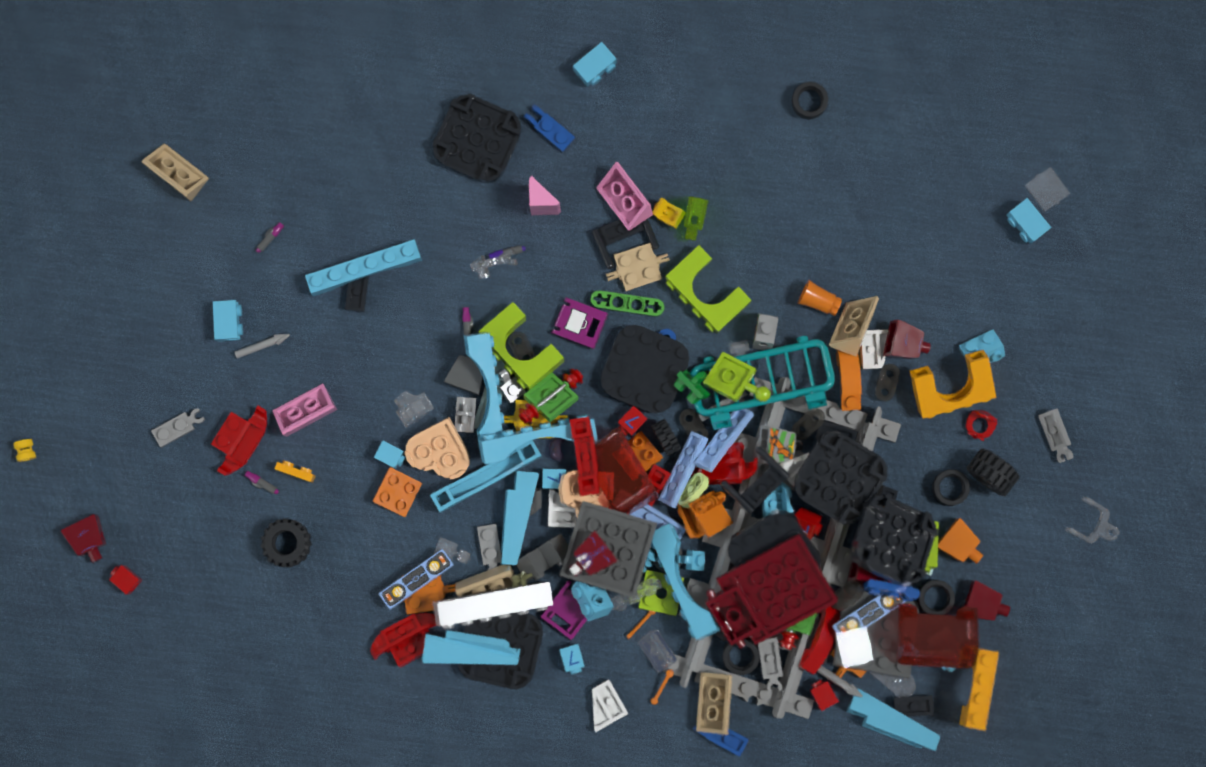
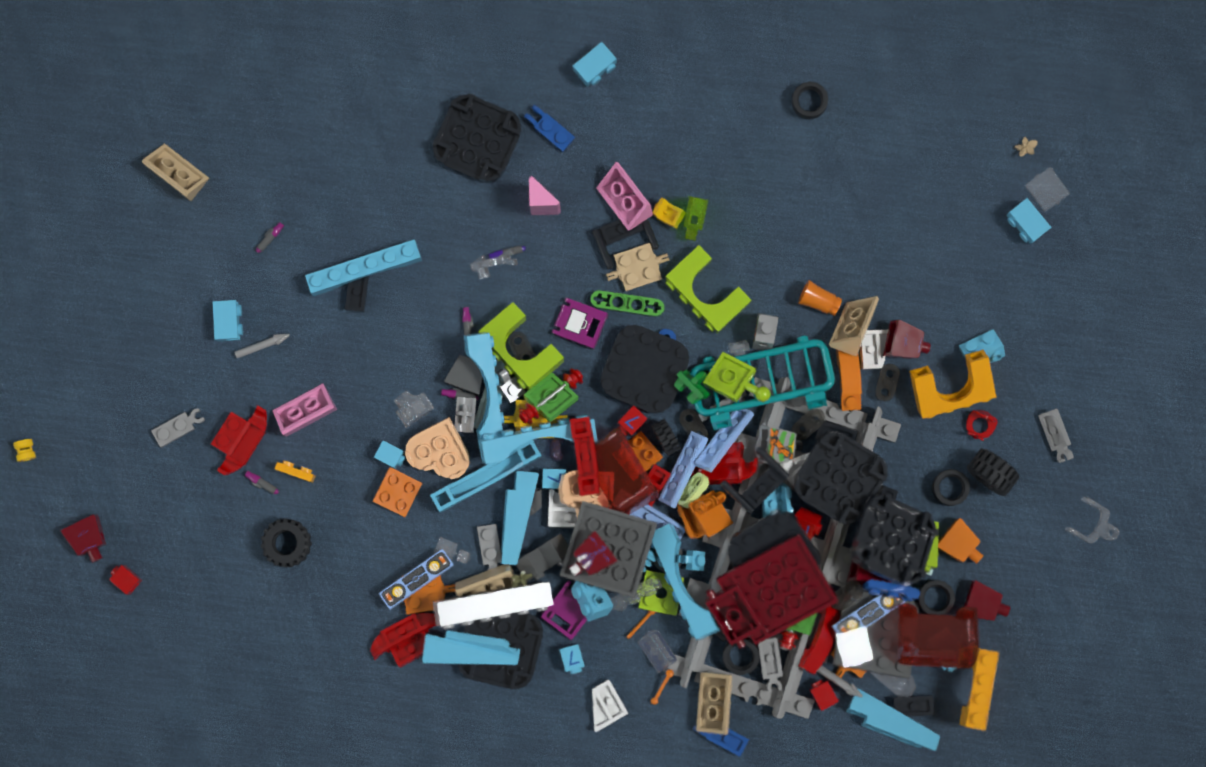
none -> piece [441,388,479,401]
none -> tan plant [1015,137,1038,157]

